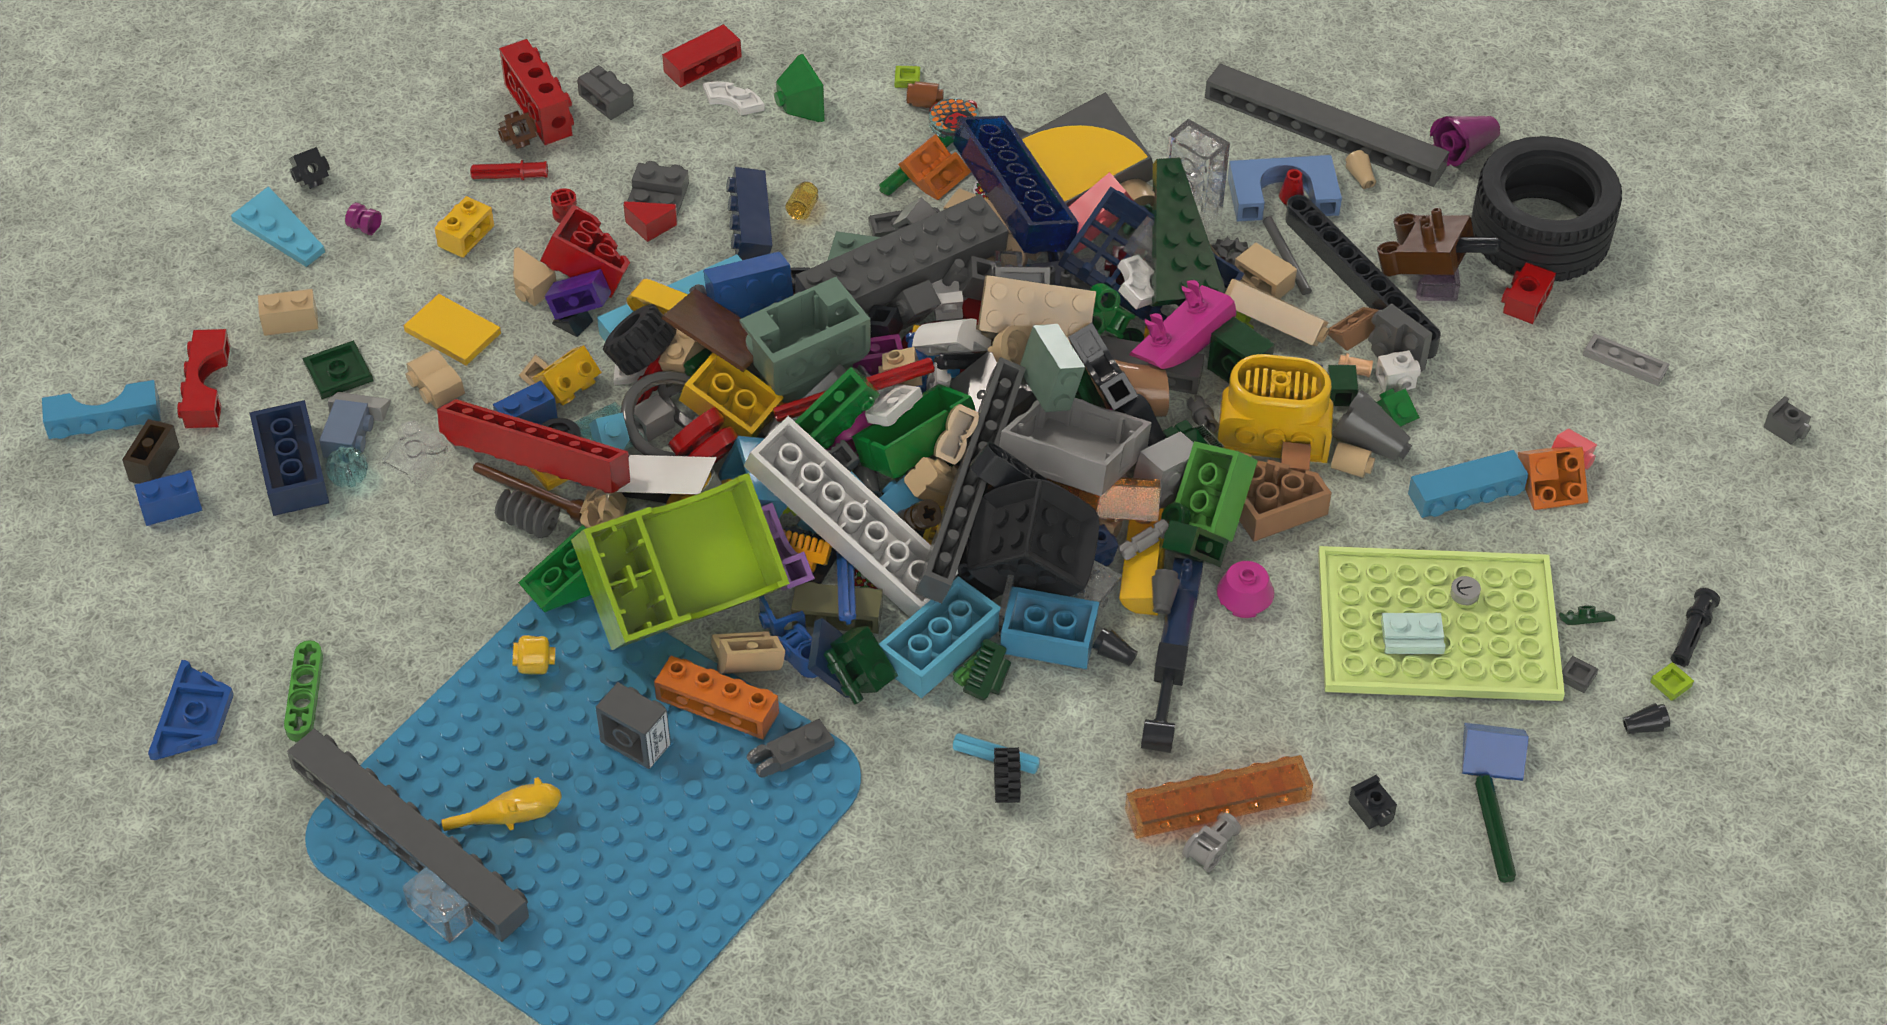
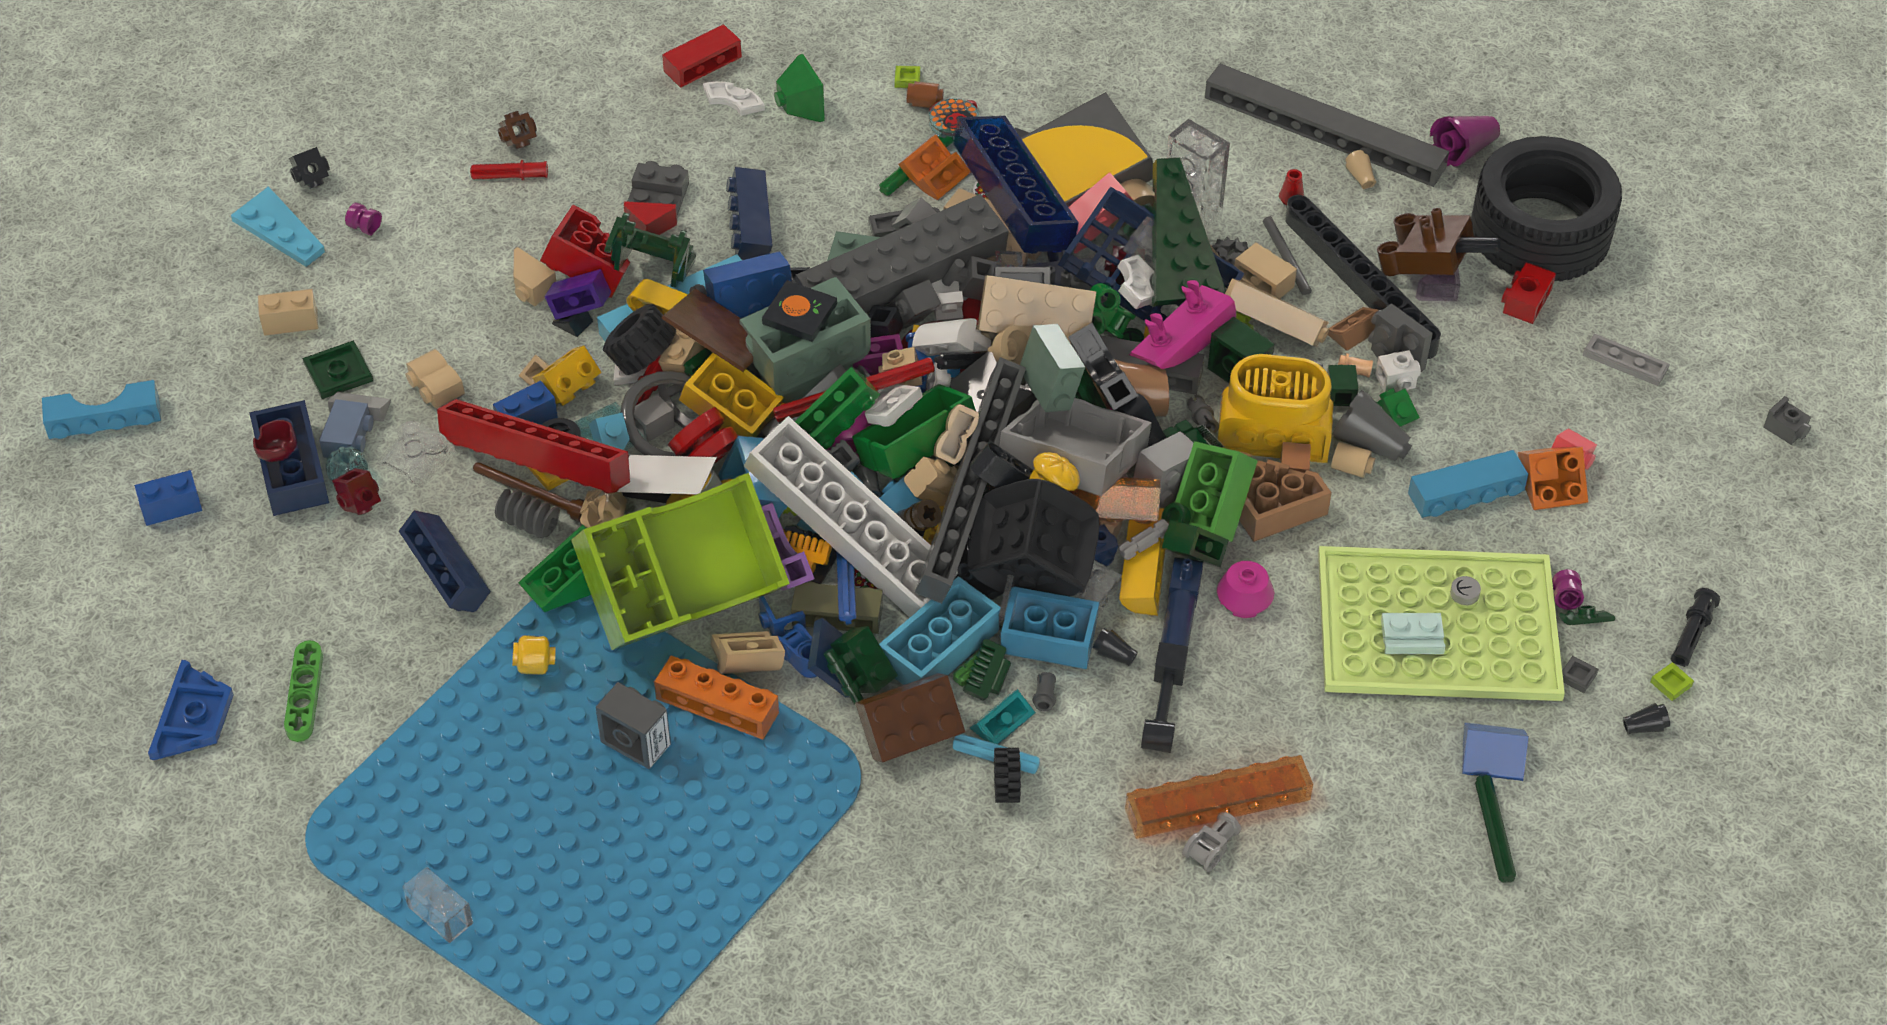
dark brown brick [122,419,180,484] -> none
red arch [177,329,231,428] -> none
dark grey brick [287,728,529,942] -> none
yellow tile [403,294,501,366] -> none
yellow brick [435,196,494,258] -> none
yellow piece [442,777,562,831] -> none
red brick [499,39,574,145] -> none
red wheel [550,188,577,223] -> none
dark grey brick [577,65,634,120] -> none
dark grey hinge [747,719,834,778] -> none
clear yellow brick [785,182,819,220] -> none
dark grey cone [1151,569,1180,614] -> none
medium blue arch [1228,155,1342,222] -> none
black brick [1348,774,1397,830] -> none
none -> dark red hair [253,420,297,462]
none -> dark red brick [332,468,381,515]
none -> dark blue brick [399,510,491,612]
none -> dark green piece [604,212,696,288]
none -> black tile [762,280,837,342]
none -> reddish brown brick [855,673,965,763]
none -> teal slope [969,689,1036,745]
none -> yellow piece [1030,452,1080,491]
none -> dark grey pin [1032,672,1056,711]
none -> magenta wheel [1552,569,1584,610]

